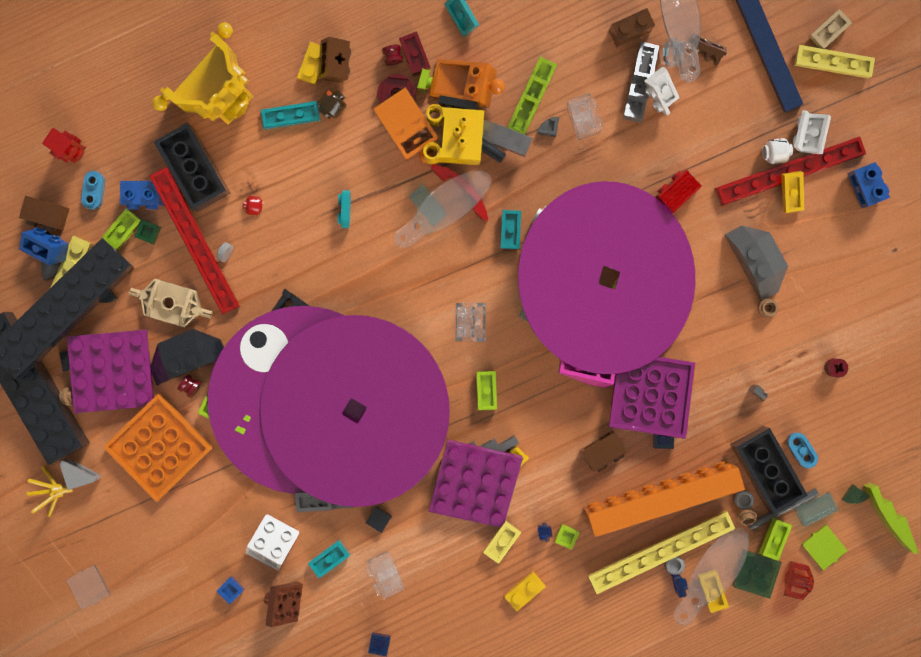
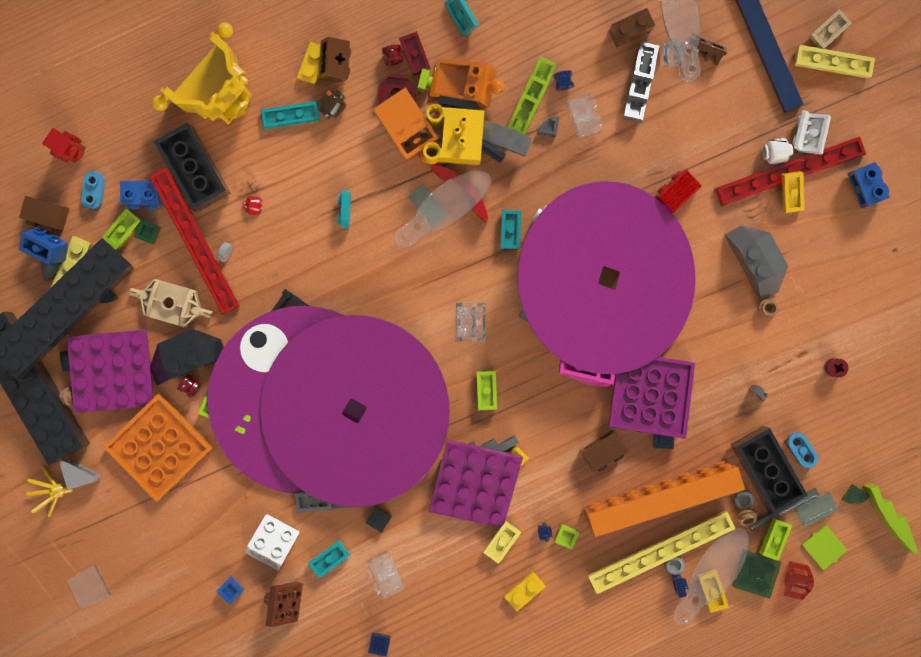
white bracket [644,67,680,115] -> none
none -> clear blue wheel [553,70,575,91]

